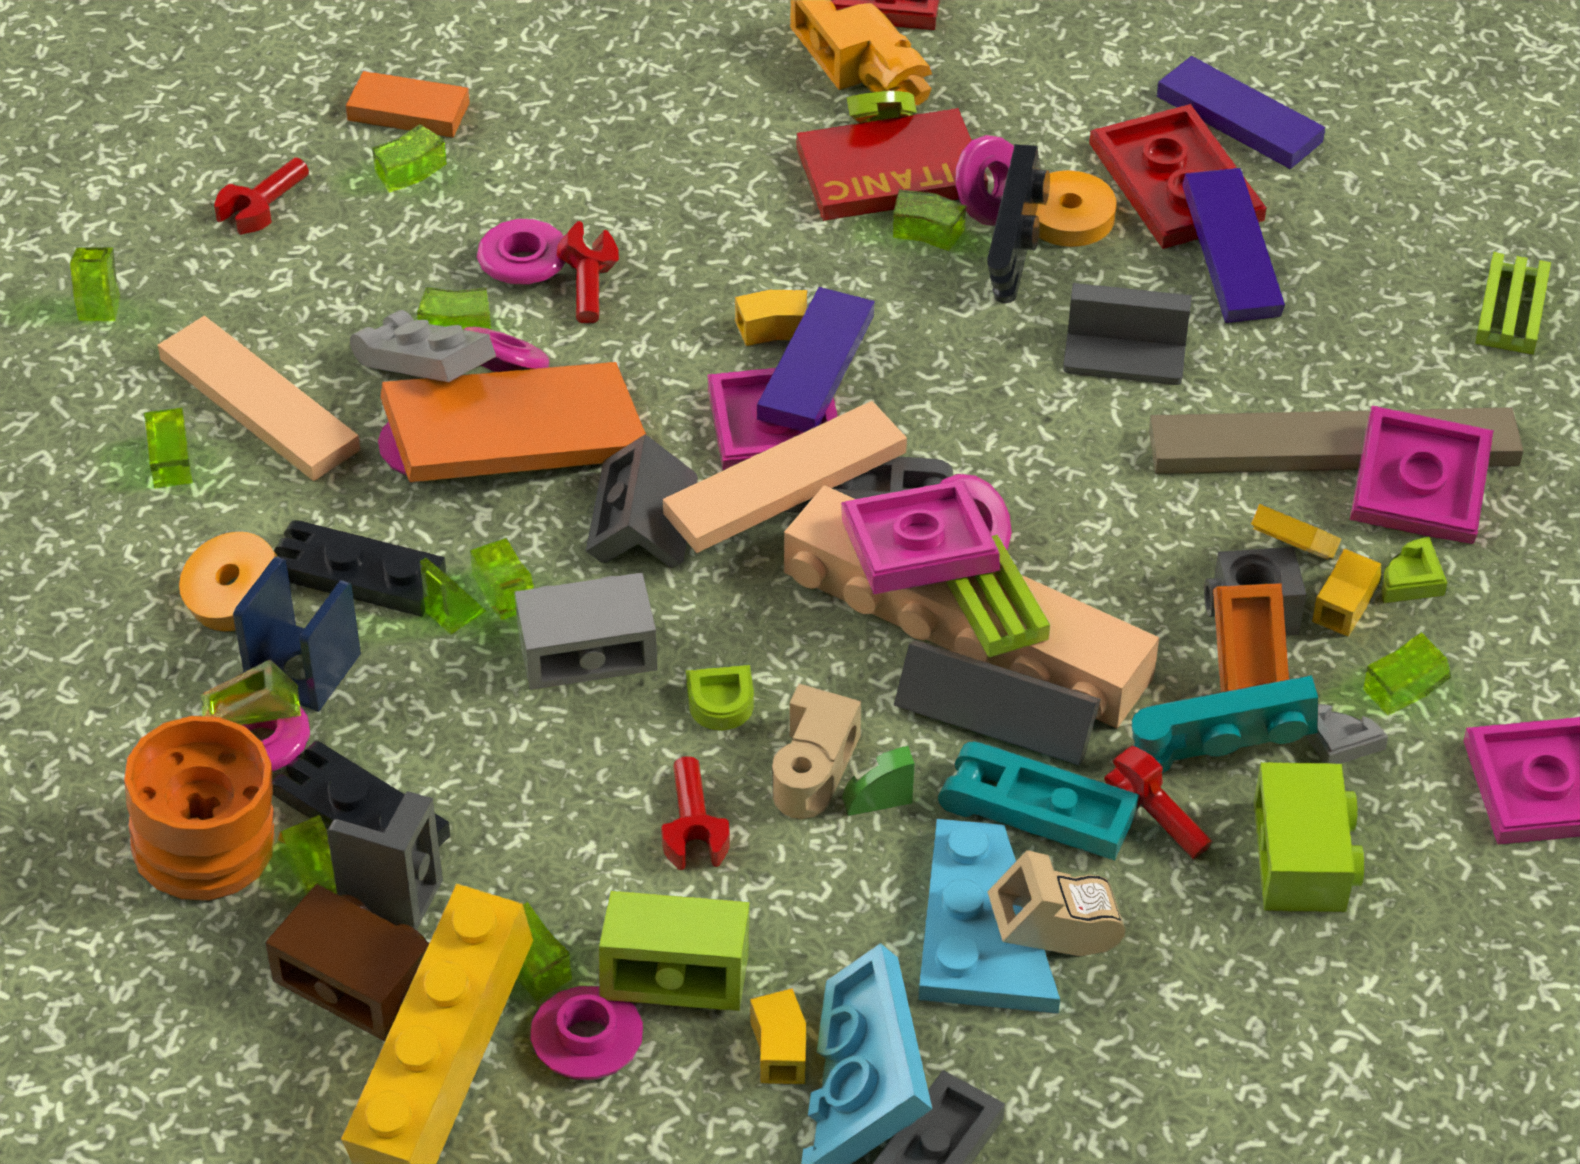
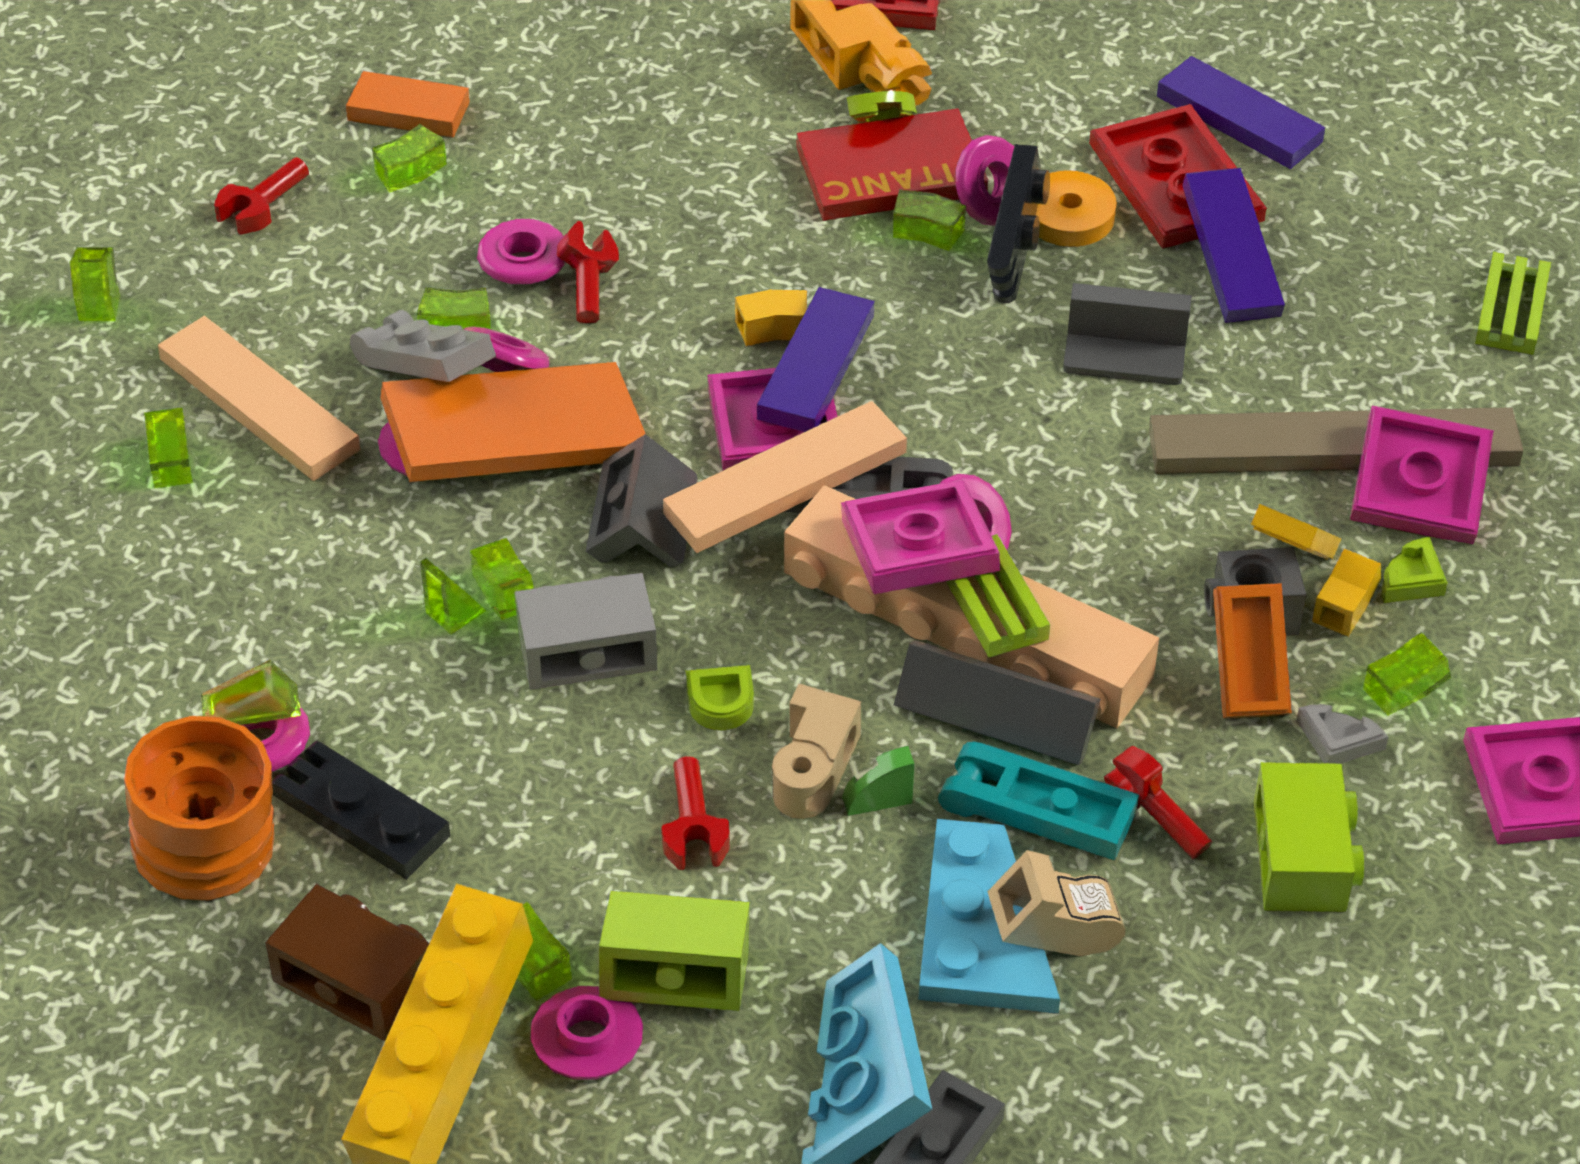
light orange piece [179,532,277,631] -> none
dark blue piece [233,556,361,712] -> none
black hinge [274,520,446,617] -> none
clear neon green piece [277,815,337,895] -> none
dark grey panel [327,791,443,930] -> none
yellow piece [750,988,806,1084] -> none
teal plate [1132,675,1318,773] -> none

